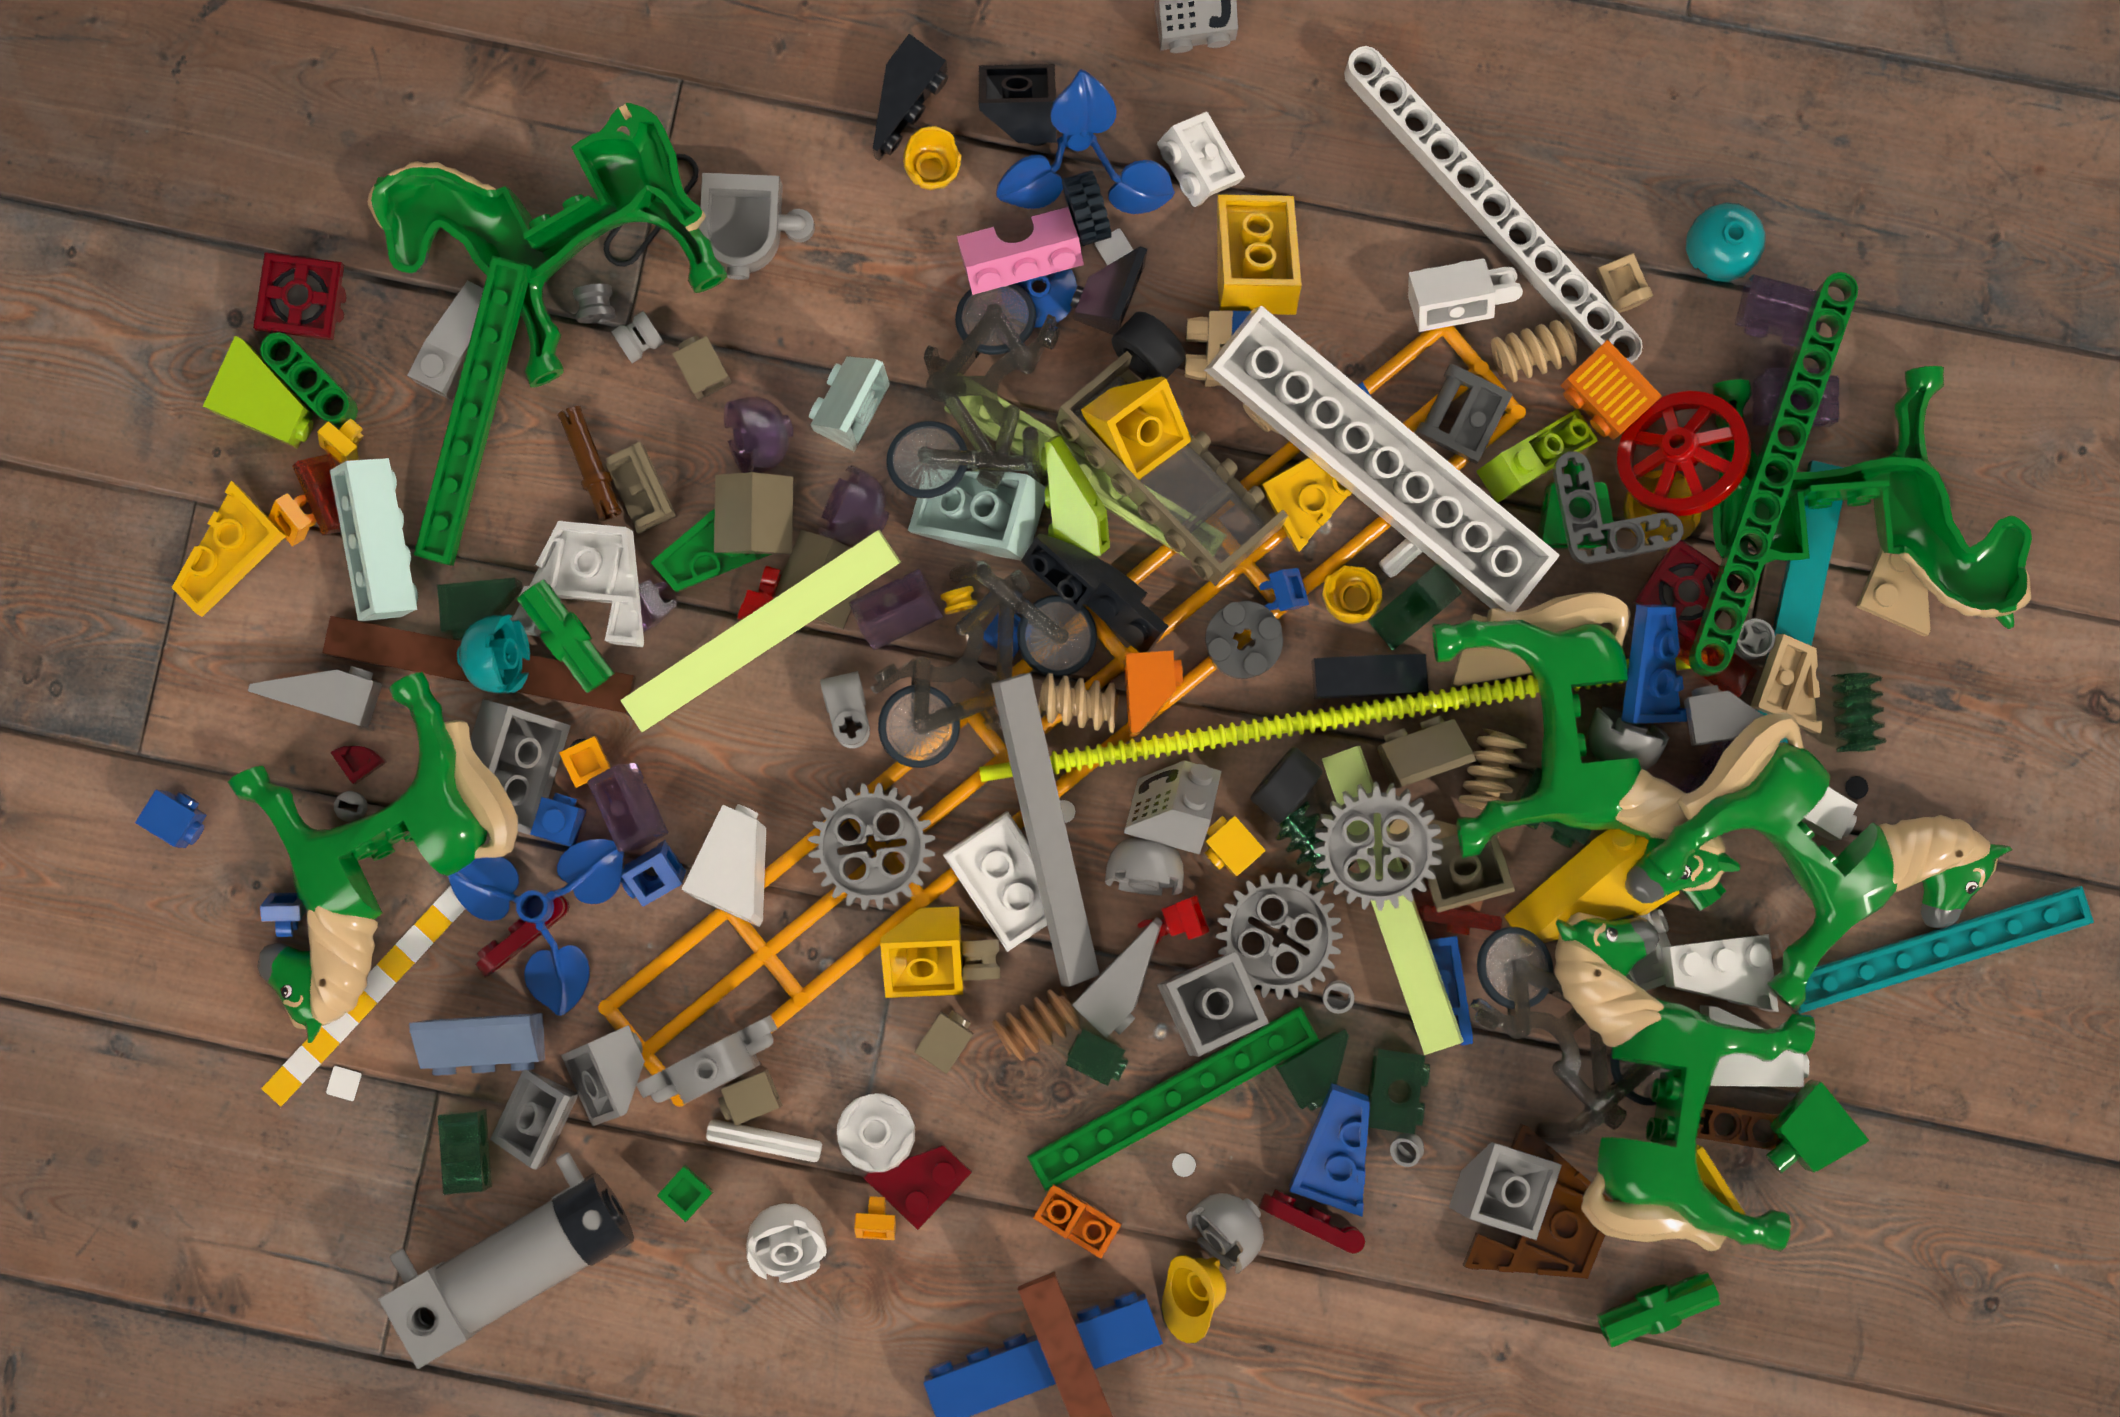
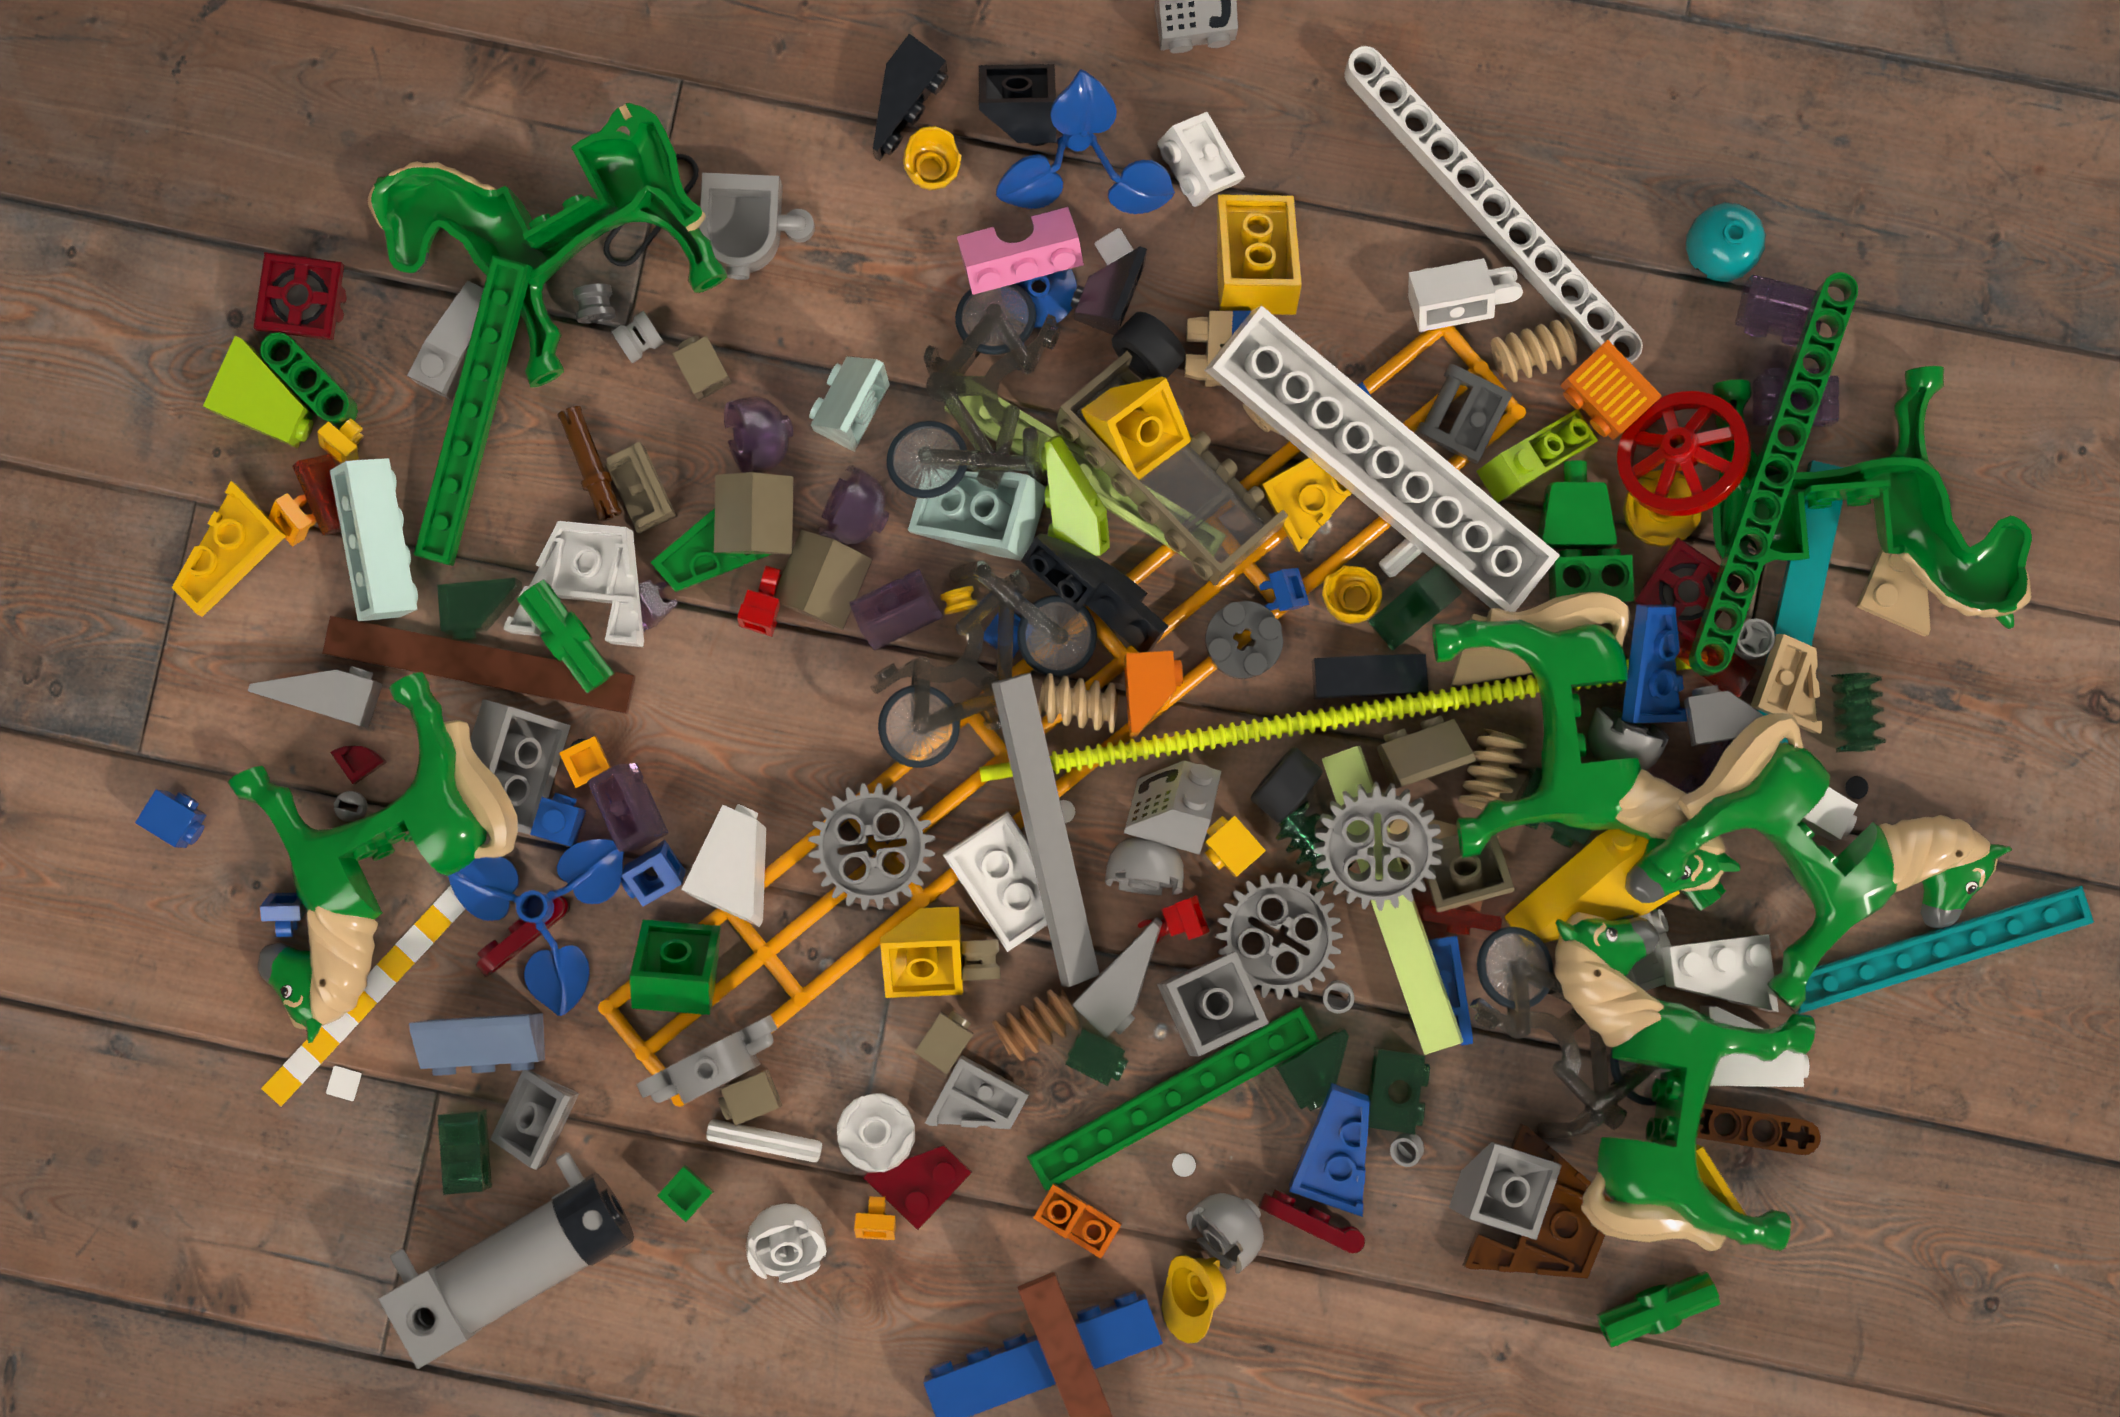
teal cylinder [457,614,530,693] -> none
light grey slope [561,1025,645,1127] -> none
yellowish green tile [620,529,901,732] -> none
light grey piece [820,671,870,749] -> none
black bush [1062,170,1112,246] -> none
dark grey beam [1553,451,1683,564] -> none
tan tile [1596,253,1654,313] -> none
green torso [1765,1079,1870,1174] -> none
none -> green slope [630,919,721,1015]
none -> light grey wing [925,1055,1030,1129]
none -> green brick [1548,549,1634,605]

